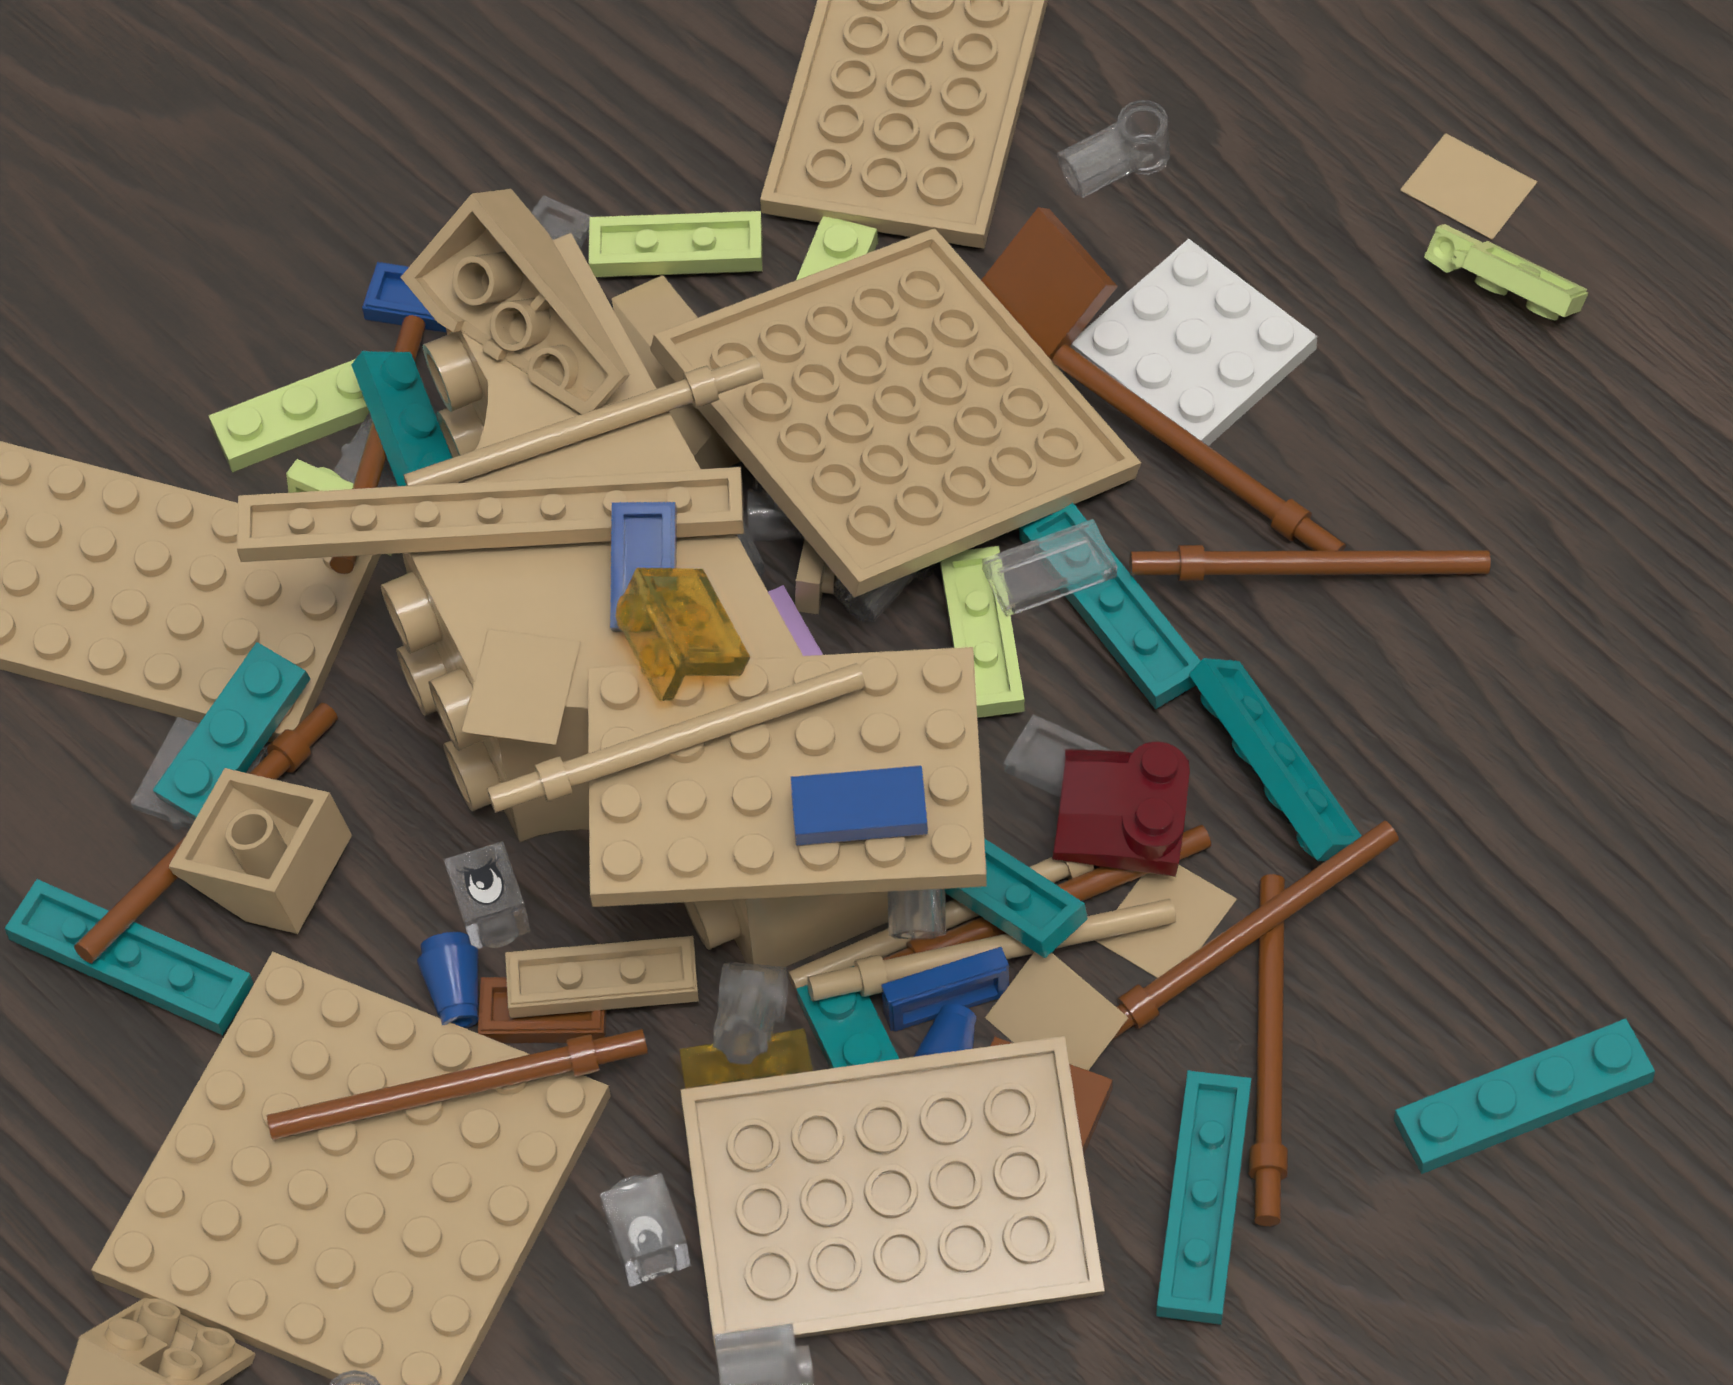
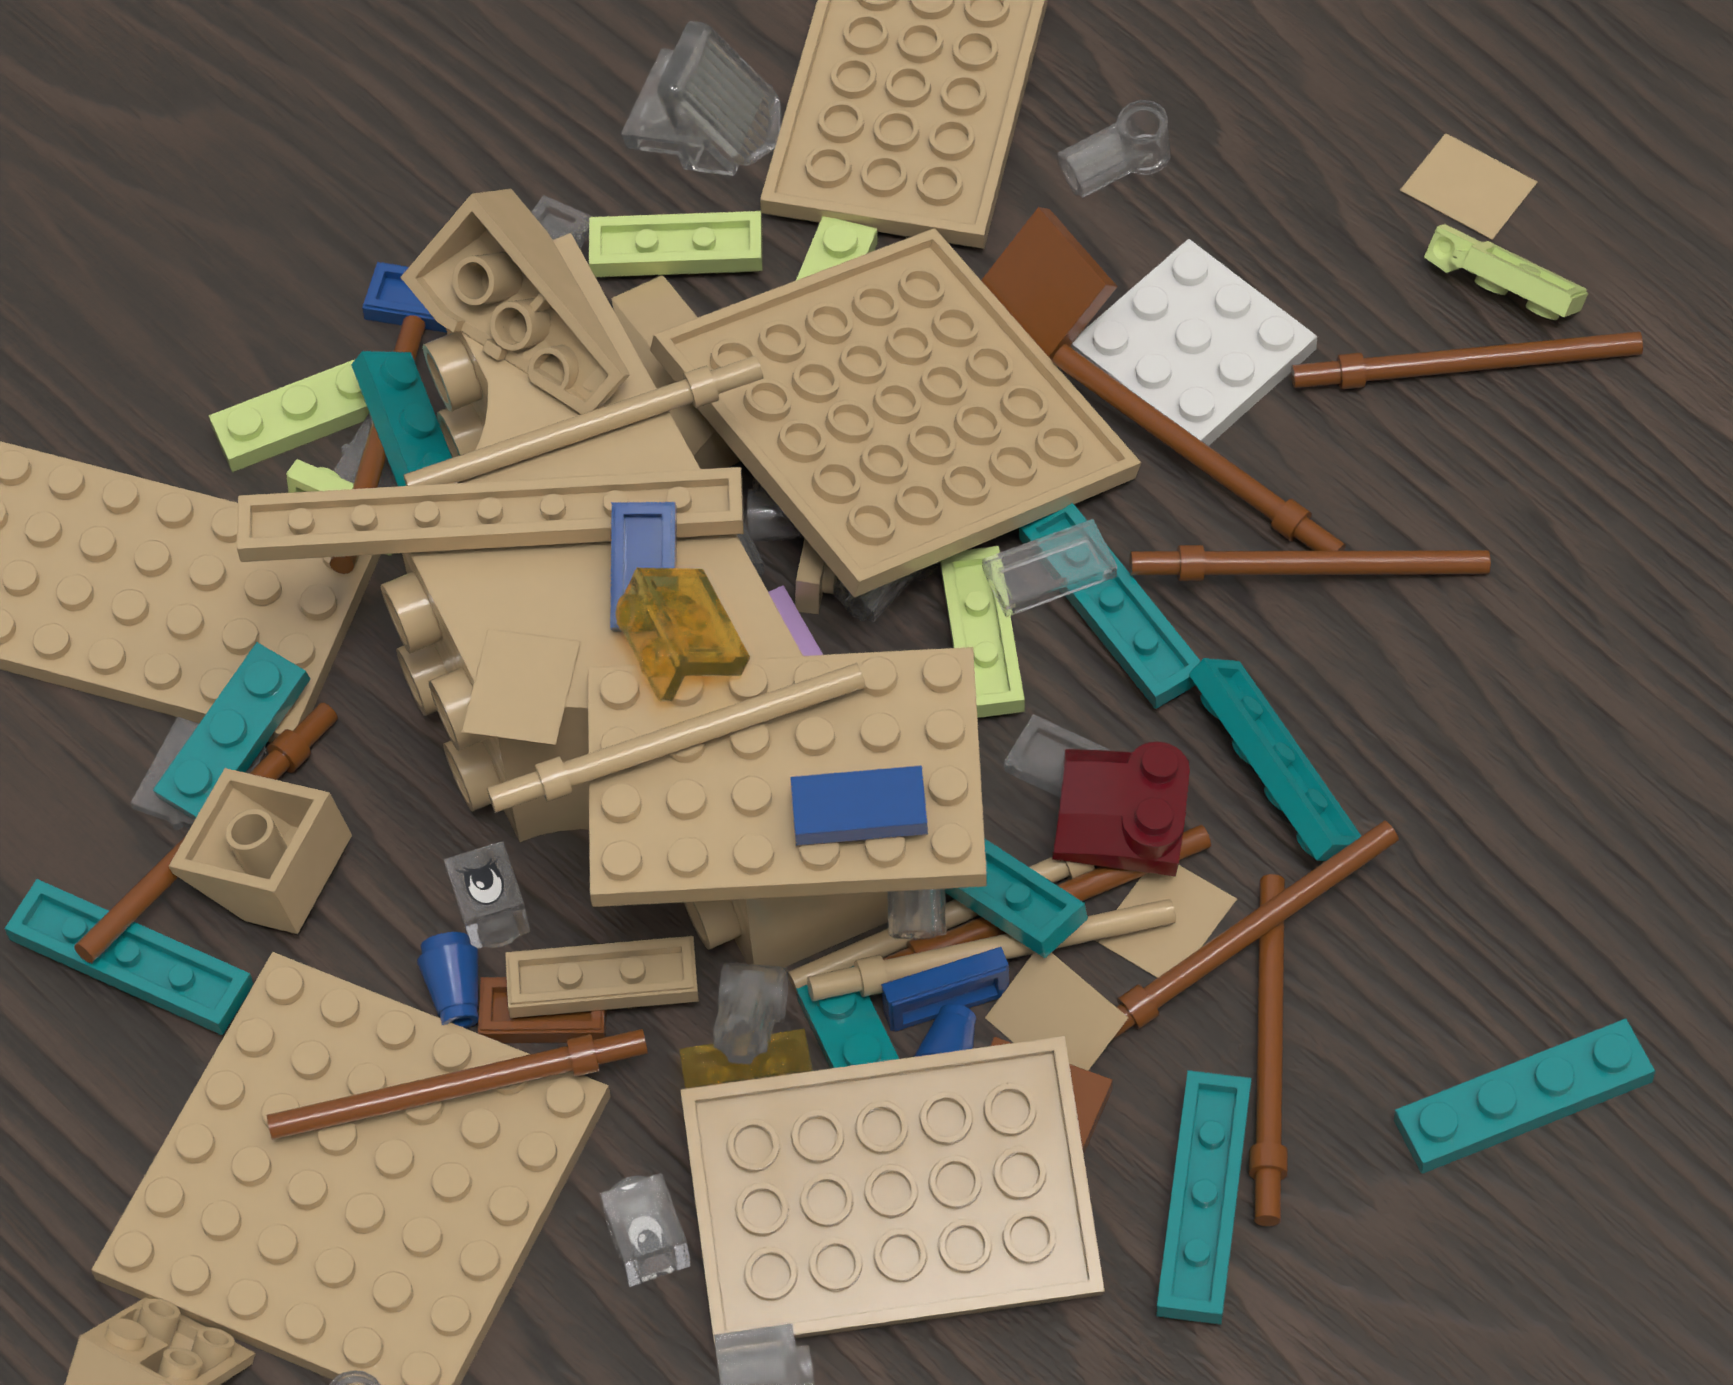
none -> clear piece [621,21,781,176]
none -> dark orange bar [1291,331,1643,390]

